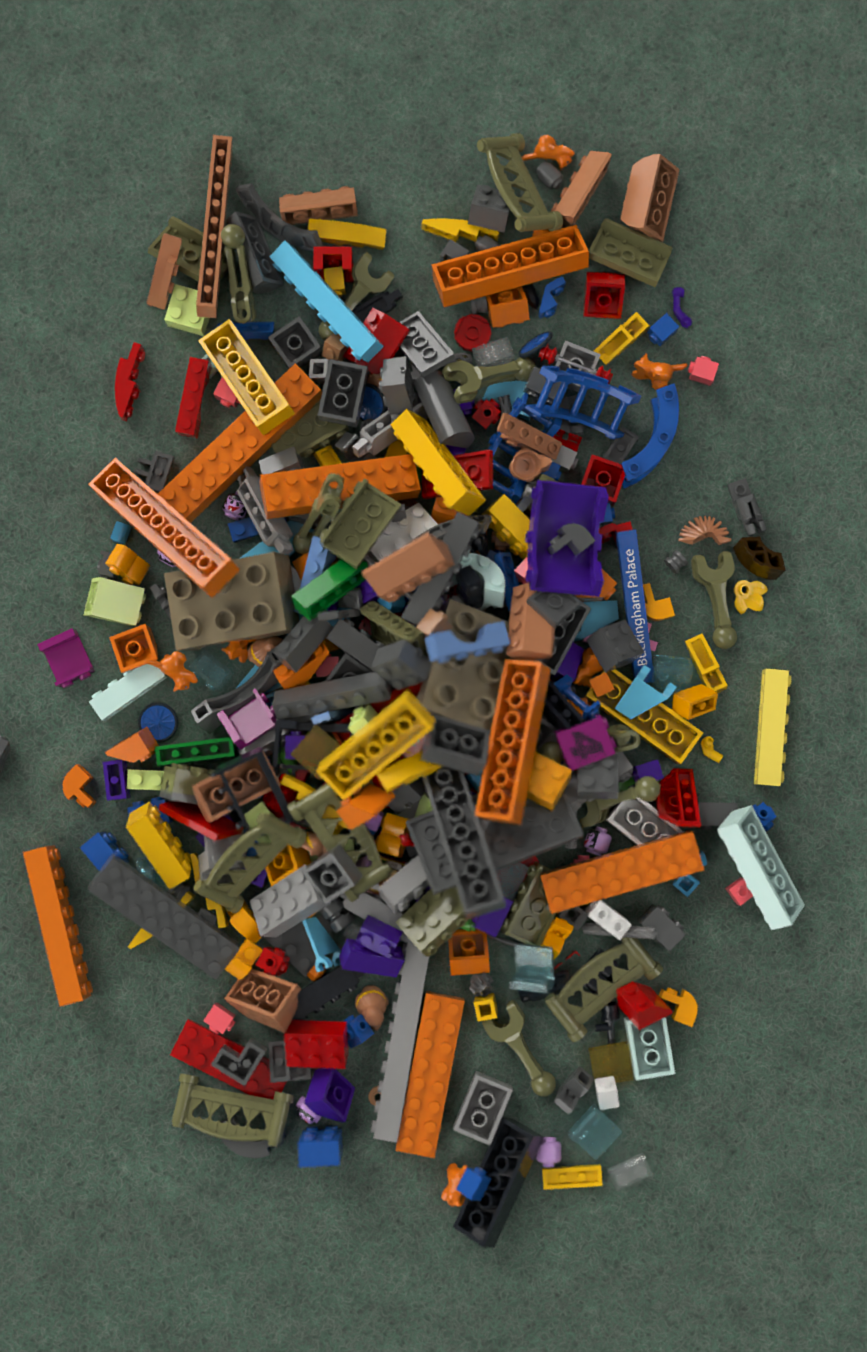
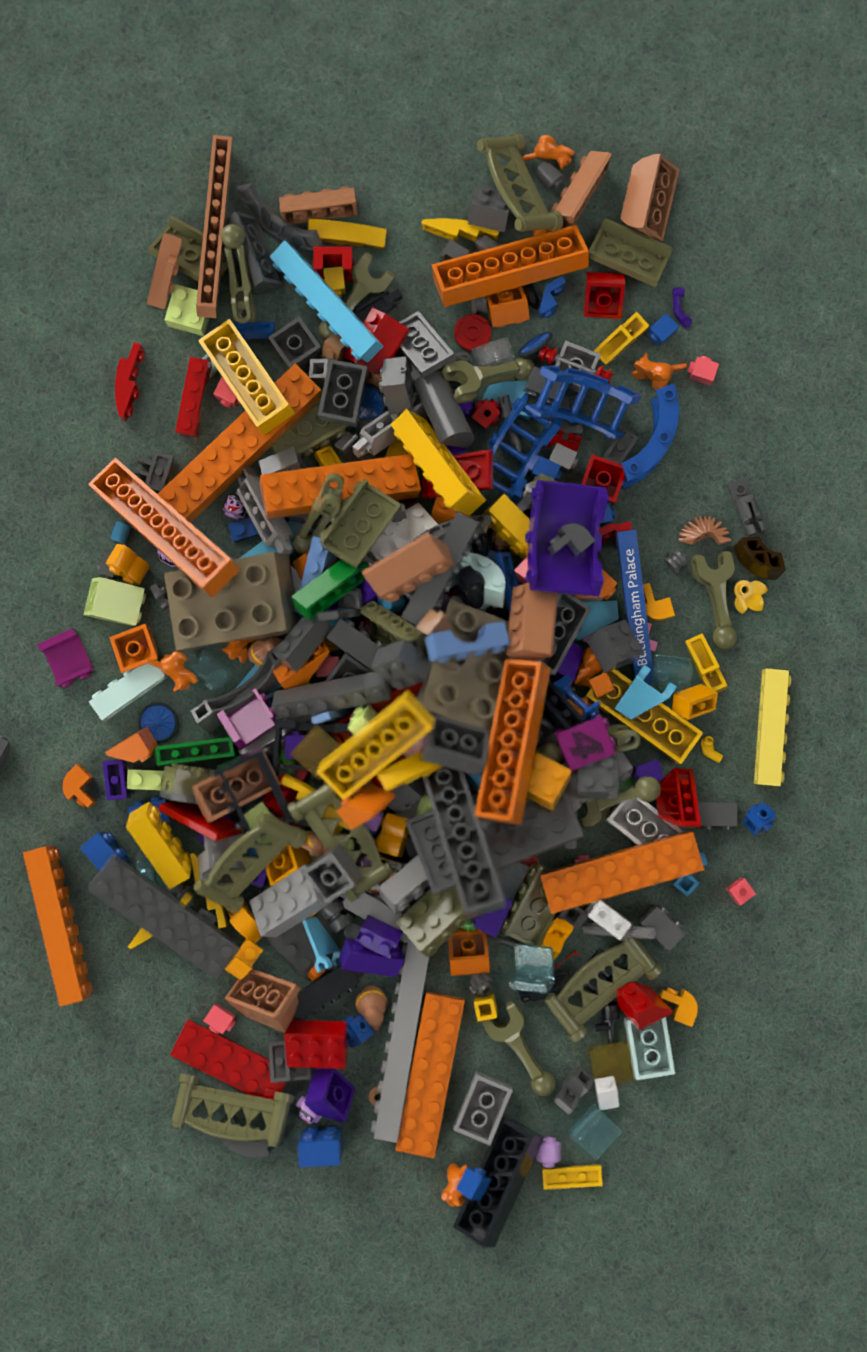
dark grey brick [211,1038,268,1086] -> none
red brick [255,947,290,976] -> none
red arm [399,832,415,847] -> none
nougat bracket [497,413,562,460] -> none
nougat hair [509,449,552,482] -> none
dark grey tile [526,591,582,628] -> none
lavender head [584,826,612,856] -> none
clear brick [607,1153,653,1191] -> none
light aqua brick [717,805,805,930] -> none

